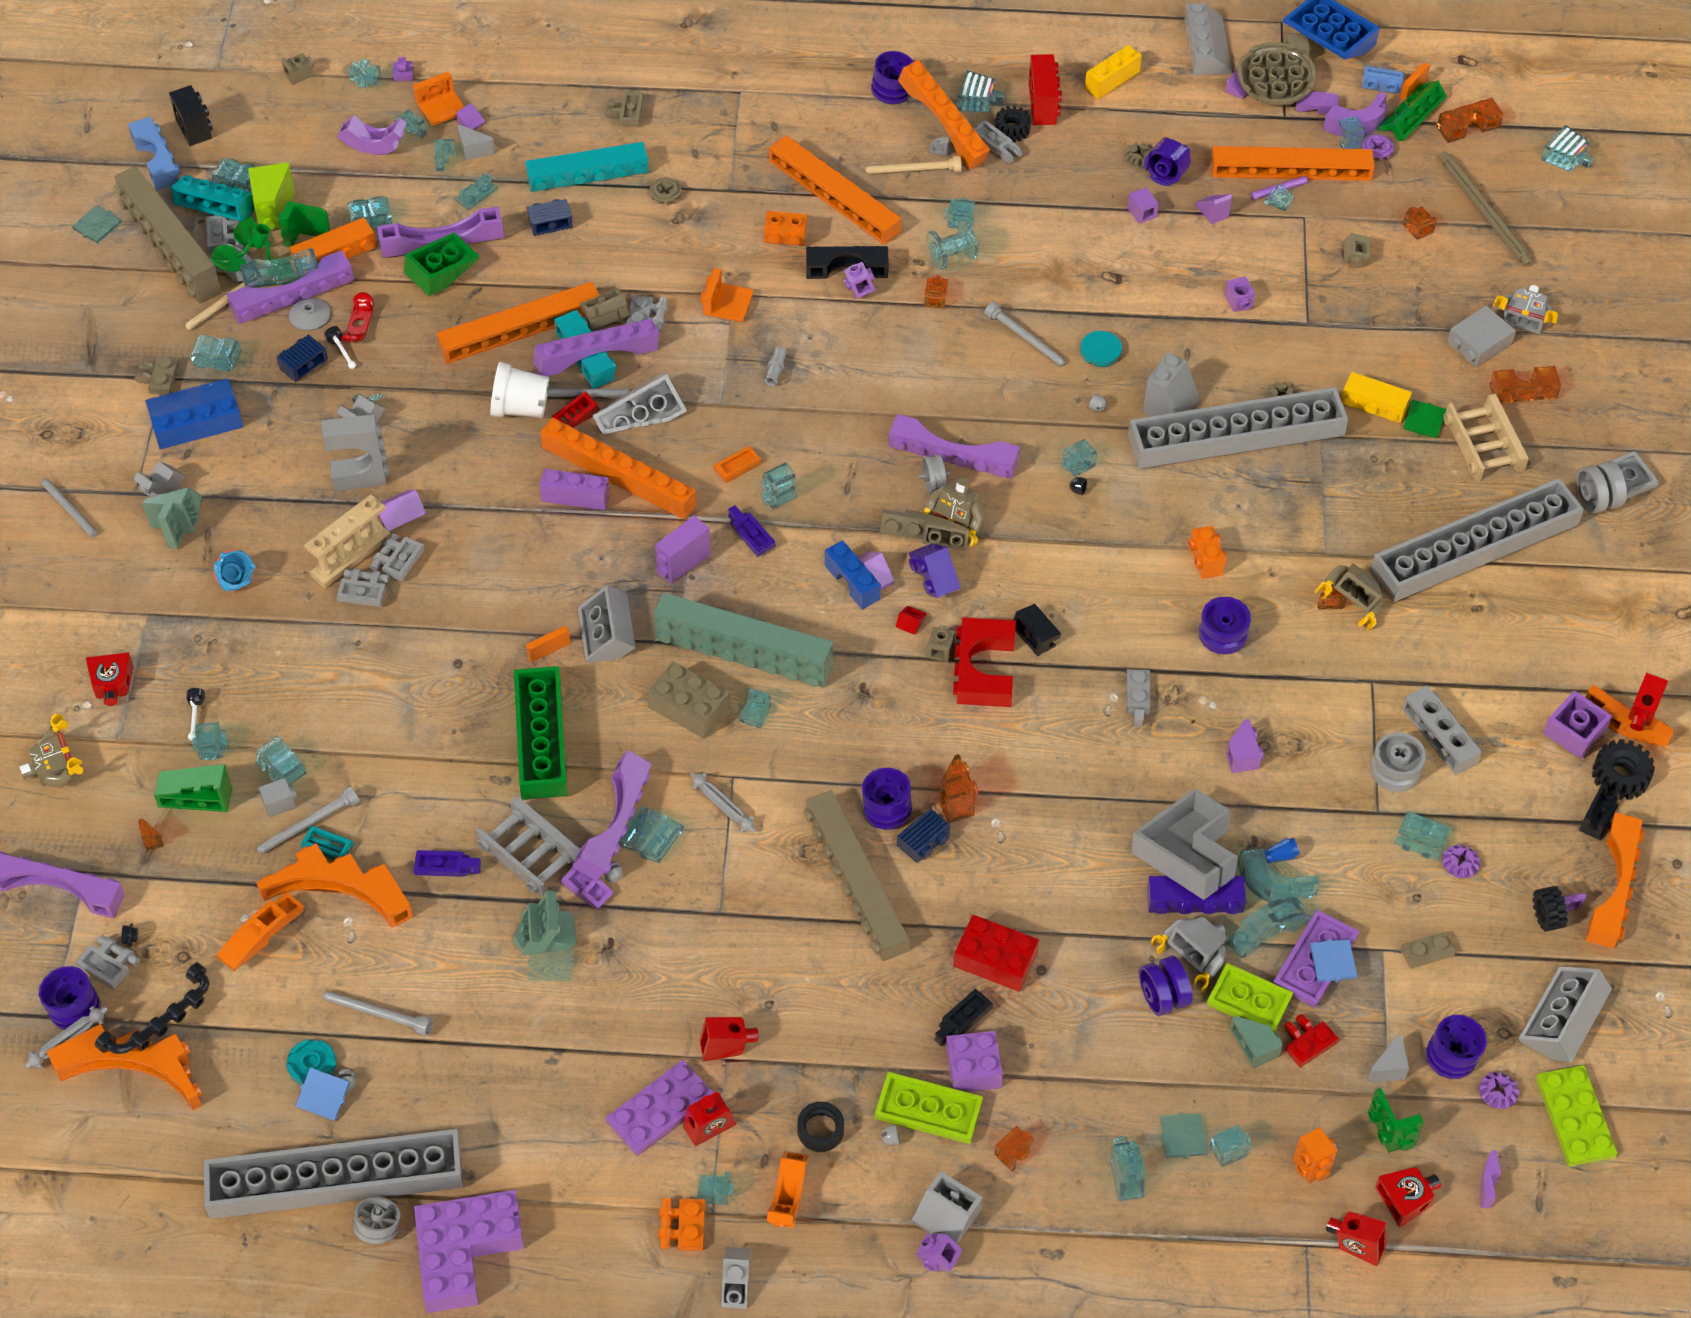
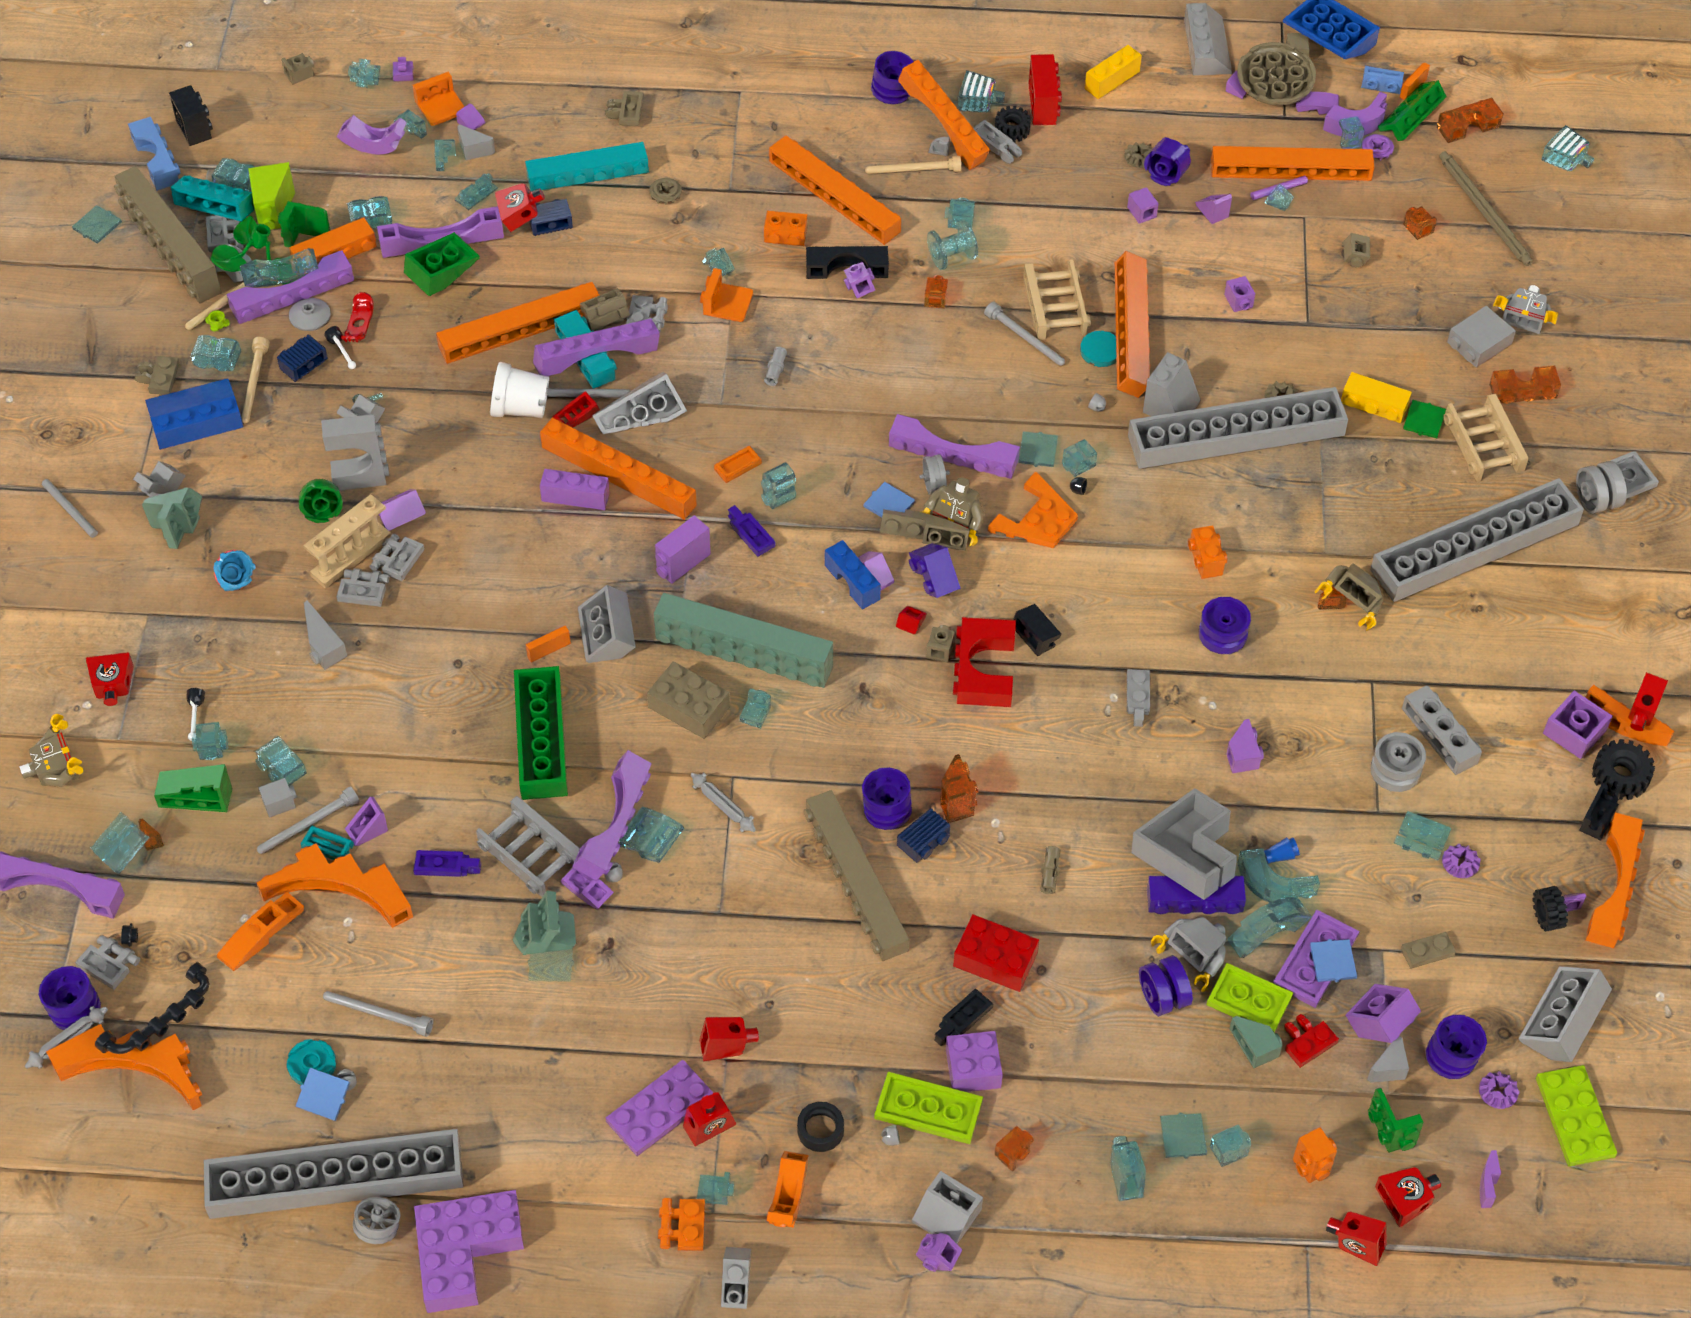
none -> clear light blue slope [91,812,150,874]
none -> lime plate [205,310,230,332]
none -> tan piece [241,337,270,424]
none -> green cylinder [299,479,343,523]
none -> light grey slope [304,600,347,670]
none -> medium lavender slope [345,797,388,846]
none -> red torso [495,183,545,232]
none -> clear light blue bracket [702,248,735,276]
none -> medium blue piece [863,482,915,518]
none -> orange wing [988,472,1078,548]
none -> clear light blue piece [1019,431,1058,467]
none -> tan fence [1023,259,1091,340]
none -> dark tan pin [1040,846,1061,894]
none -> orange brick [1115,251,1151,398]
none -> medium lavender brick [1345,984,1421,1043]

